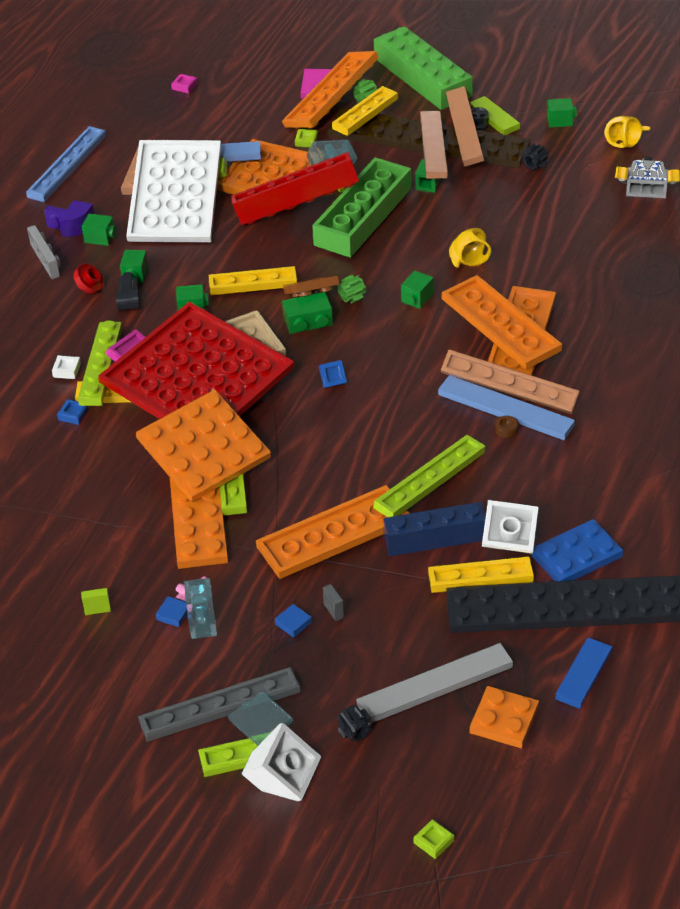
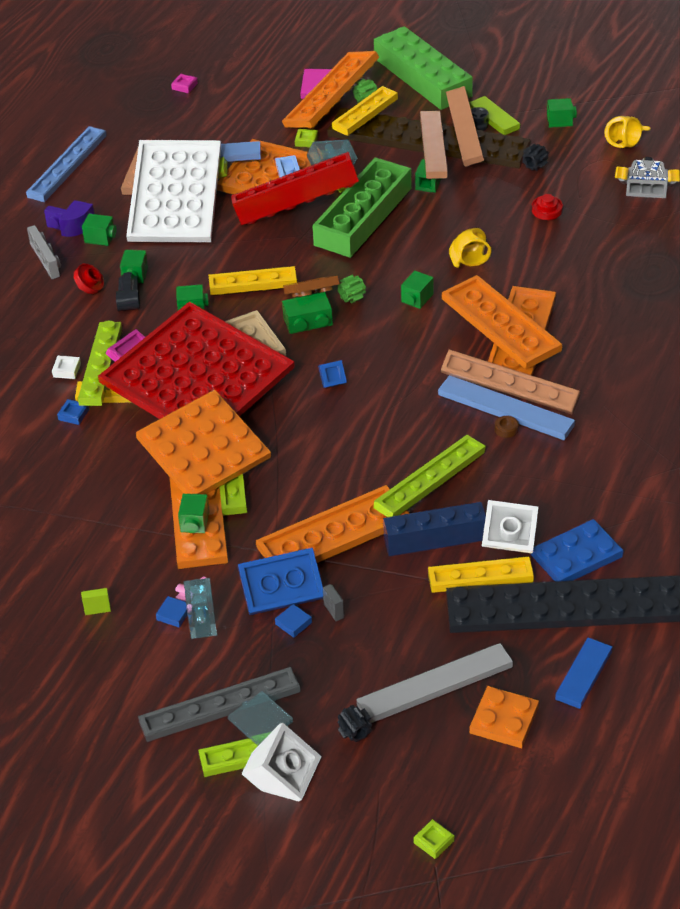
none -> green brick [178,493,210,533]
none -> blue plate [238,547,323,615]
none -> light blue plate [275,155,300,177]
none -> red plate [532,194,563,220]

